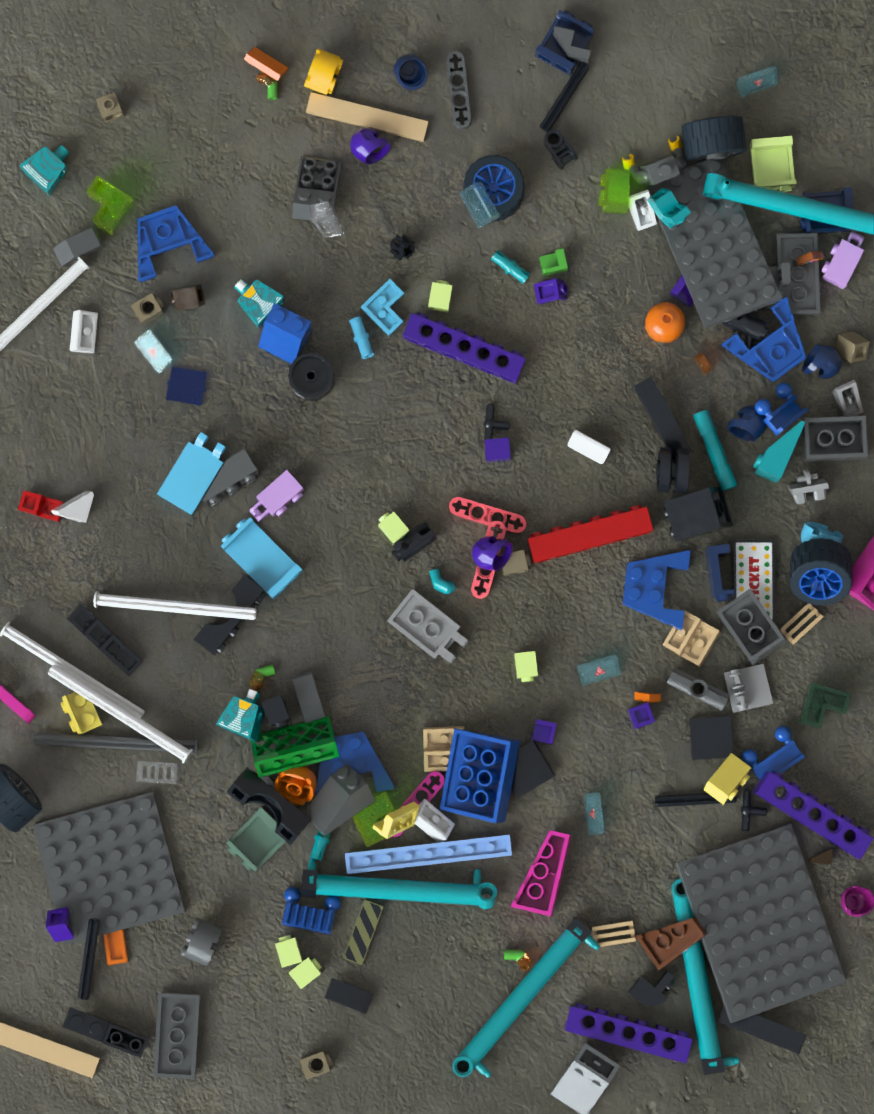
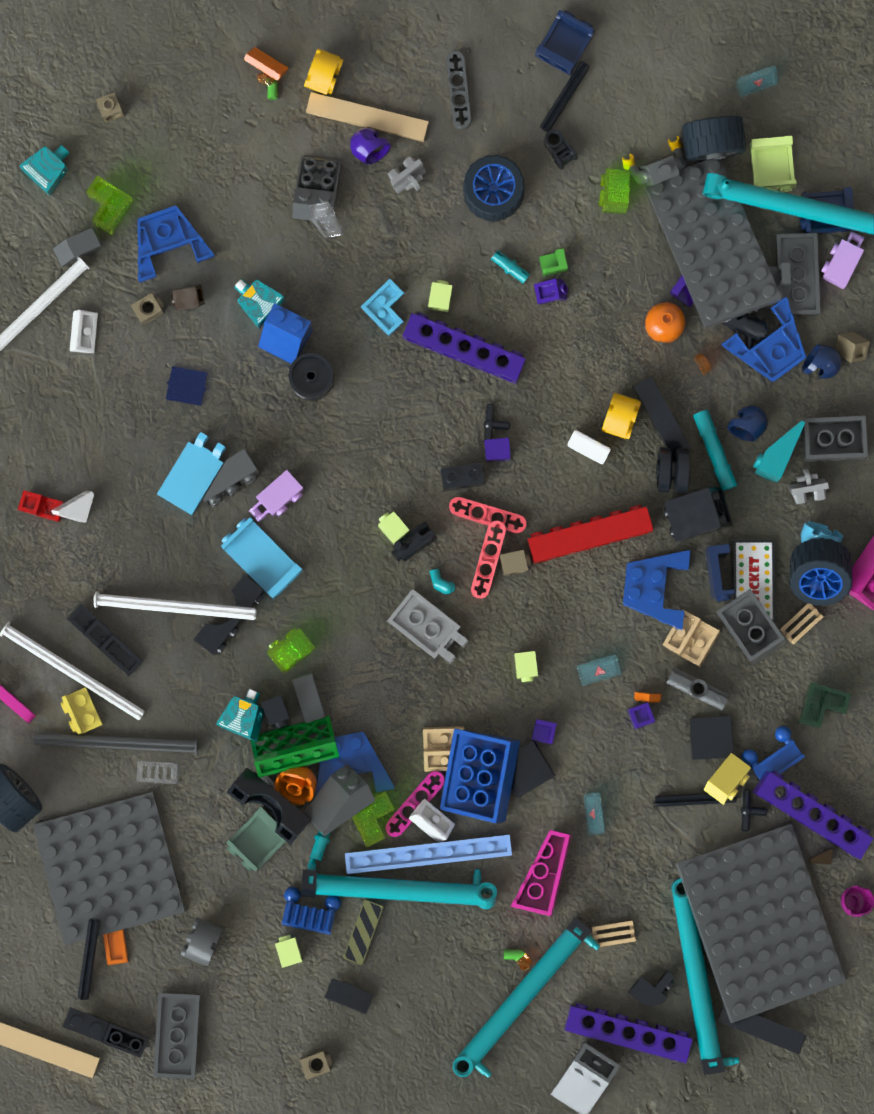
dark purple panel [46,907,74,942] -> none
white axle [48,665,193,763] -> none
clear light blue slope [134,329,175,374] -> none
arm [249,664,275,691] -> none
yellowish green brick [289,957,322,989] -> none
medium azure pin [349,317,374,359] -> none
light yellow bracket [373,802,420,839] -> none
black gear [390,234,415,261] -> none
dark blue helmet [393,54,428,90] -> none
clear light blue slope [459,182,500,229] -> none
dark purple helmet [472,536,512,571] -> none
dark grey slope [553,26,591,63] -> none
white slope [627,190,657,231] -> none
reddish brown wing [635,917,707,970] -> none
teal brick [647,188,691,228] -> none
light grey hinge [724,664,773,713] -> none
blue gear [755,383,808,436] -> none
dark orange tile [795,251,824,266] -> none
light grey slope [832,380,864,417] -> none
none -> clear neon green brick [266,628,316,674]
none -> light grey hips [388,156,427,194]
none -> black brick [440,463,484,492]
none -> yellow brick [602,392,641,439]

